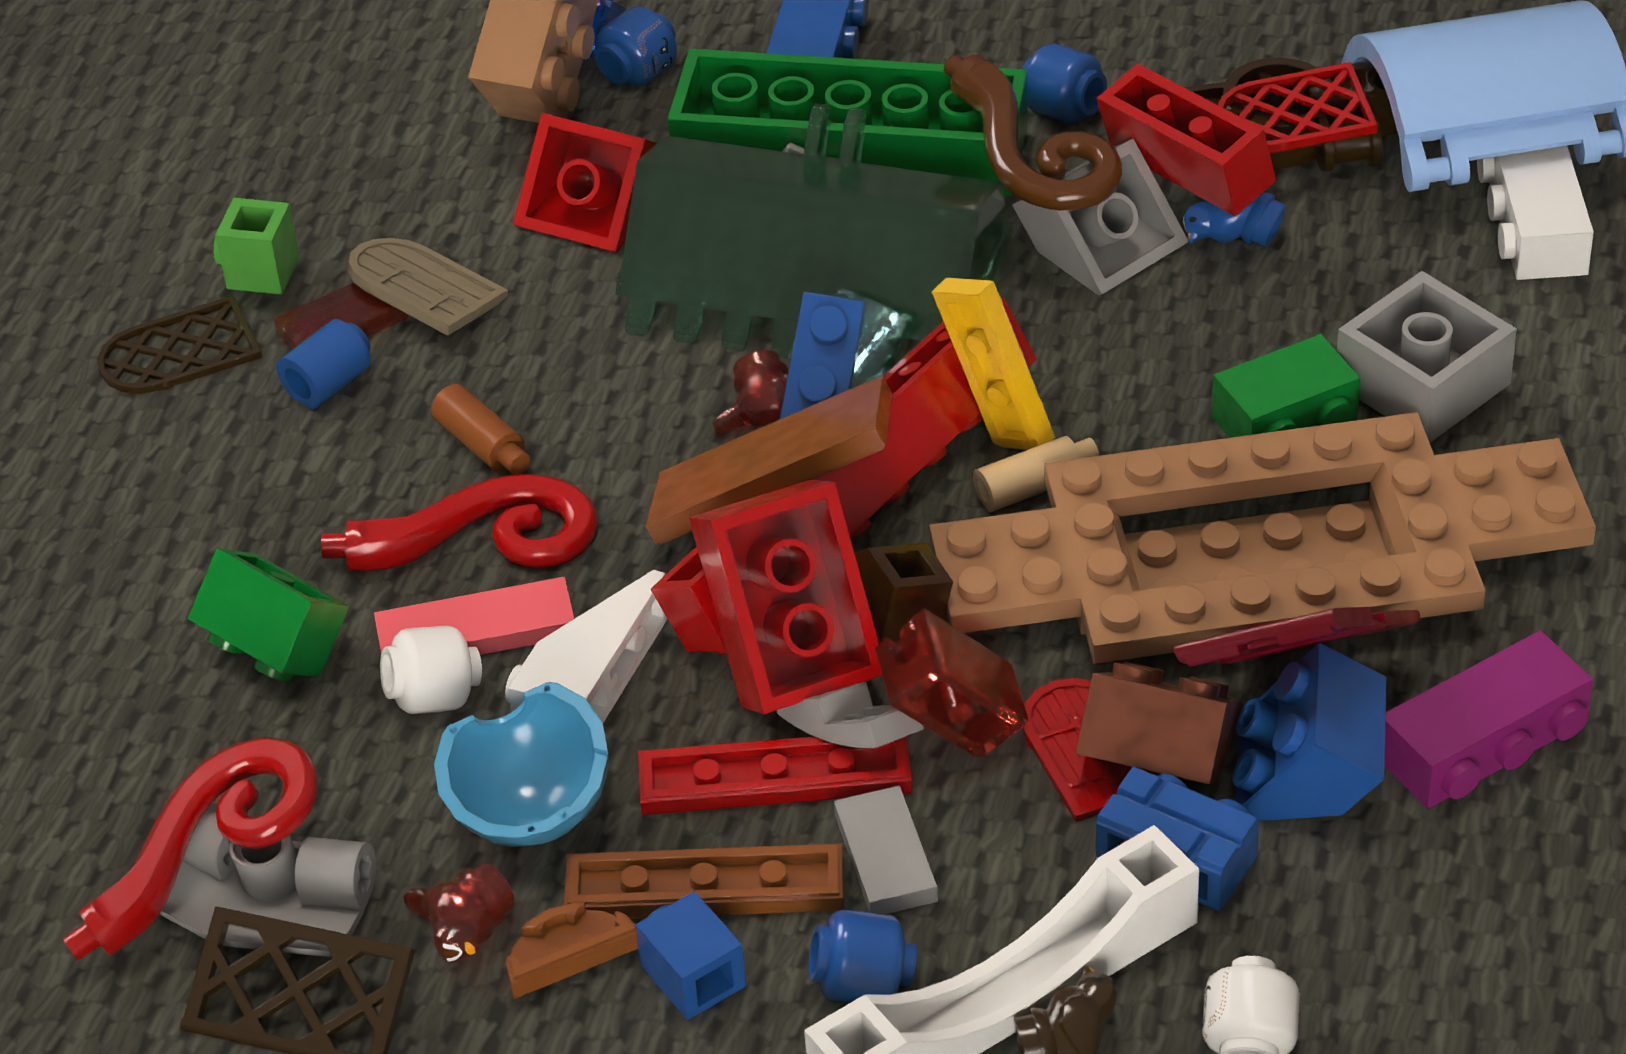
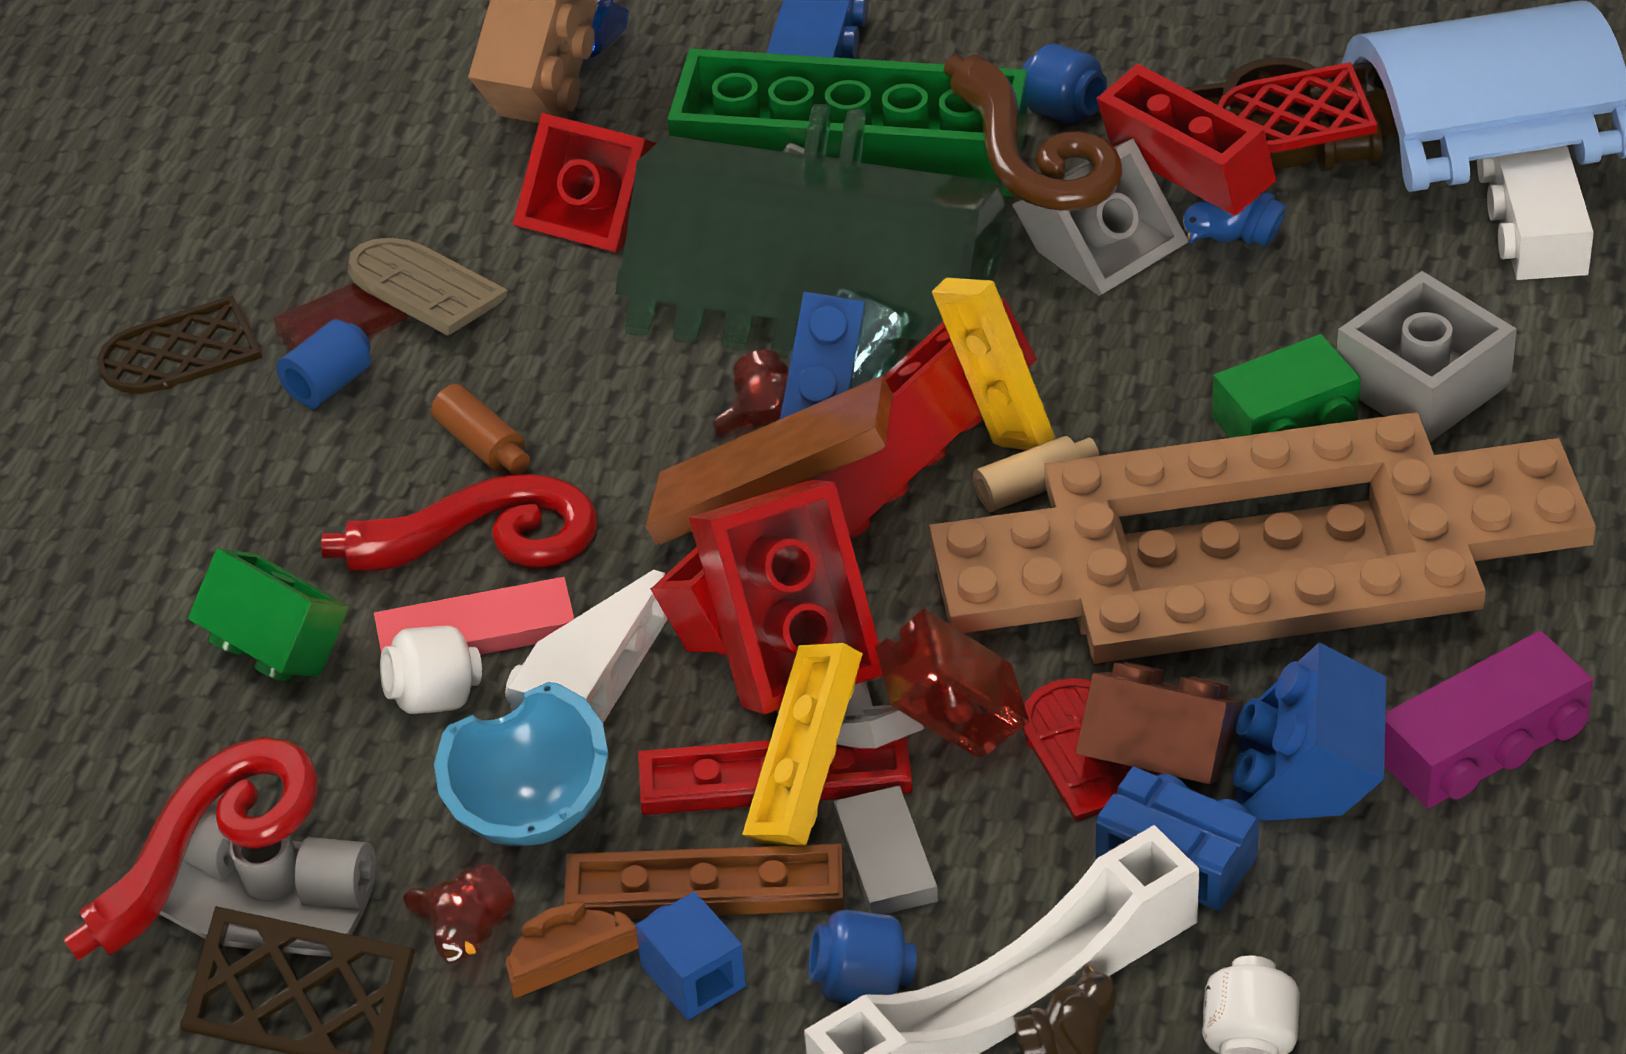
bright green brick [214,198,300,295] -> none
blue head [595,6,677,86] -> none
dark brown slope [854,543,953,650] -> none
dark red piece [1174,606,1420,667] -> none
none -> yellow plate [742,643,863,845]

